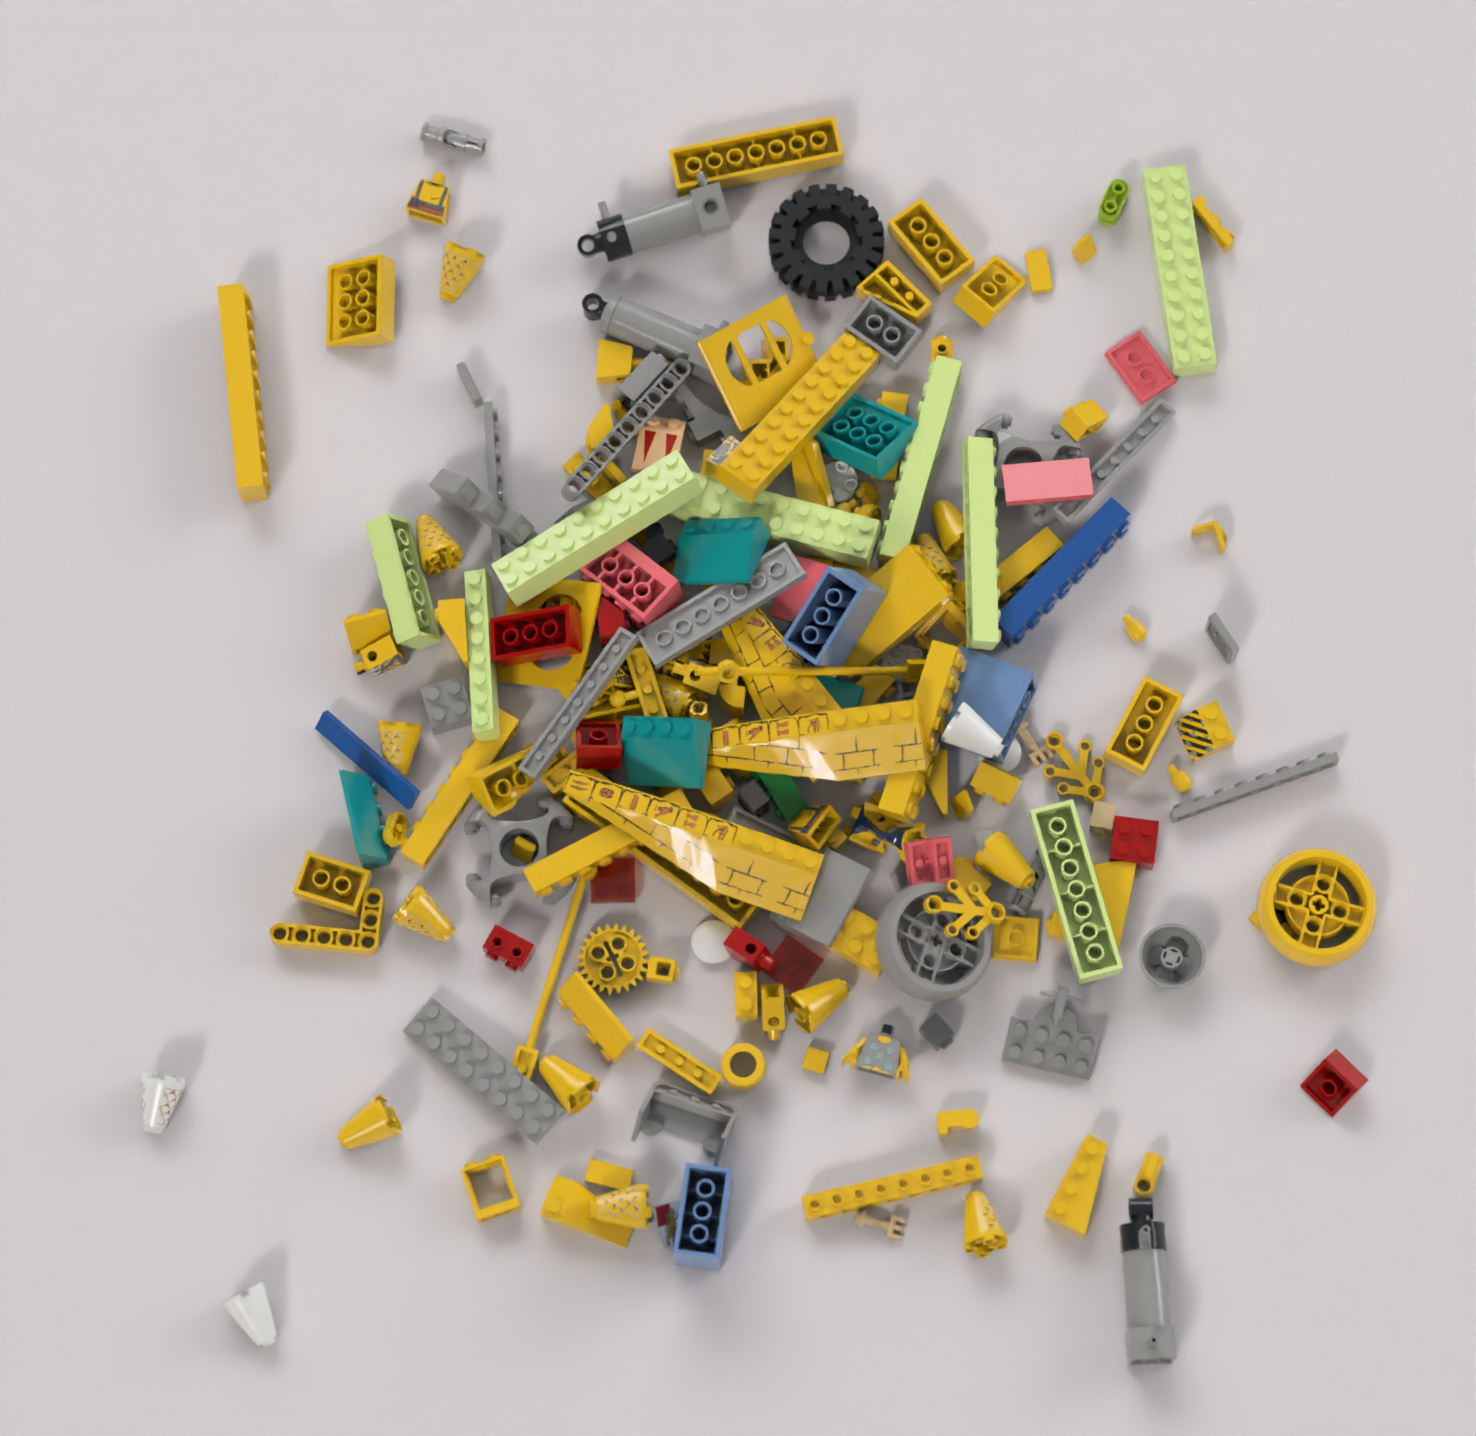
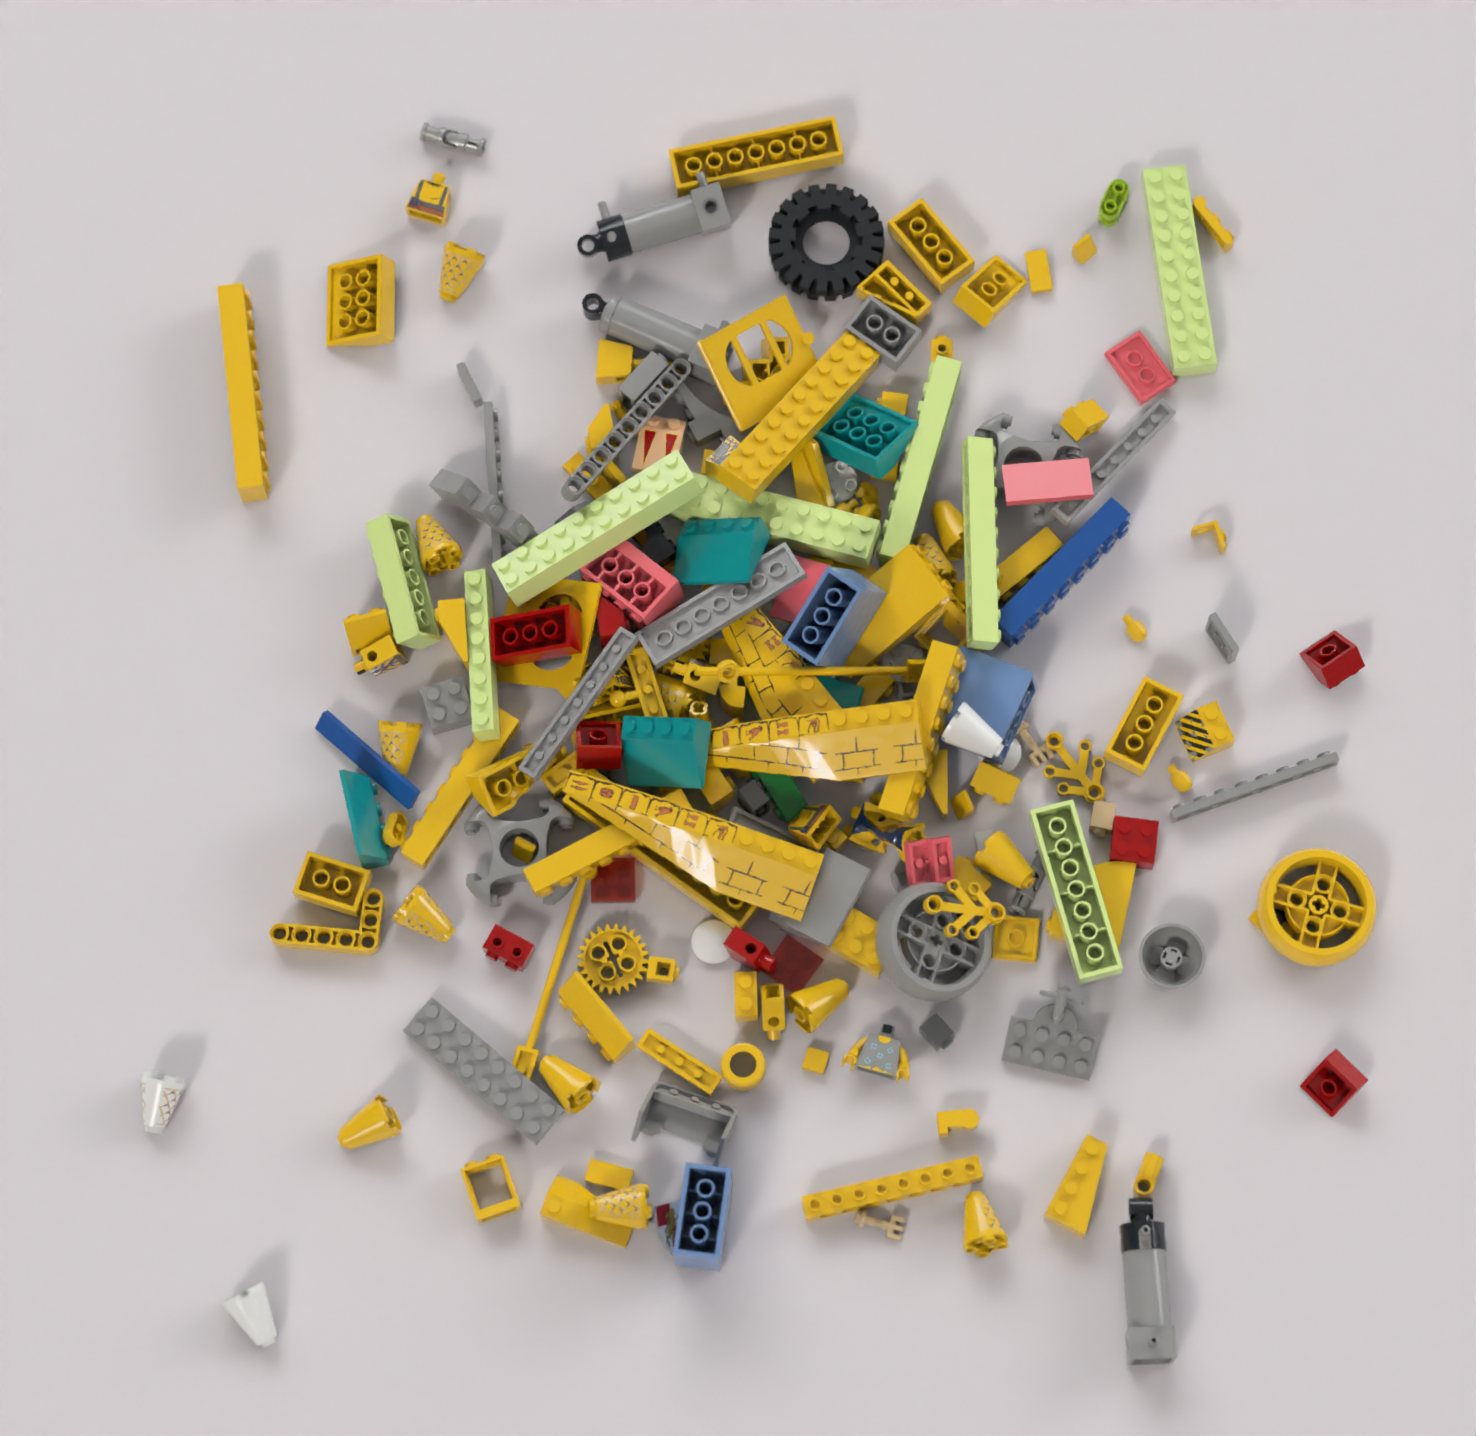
none -> red slope [1299,630,1365,690]

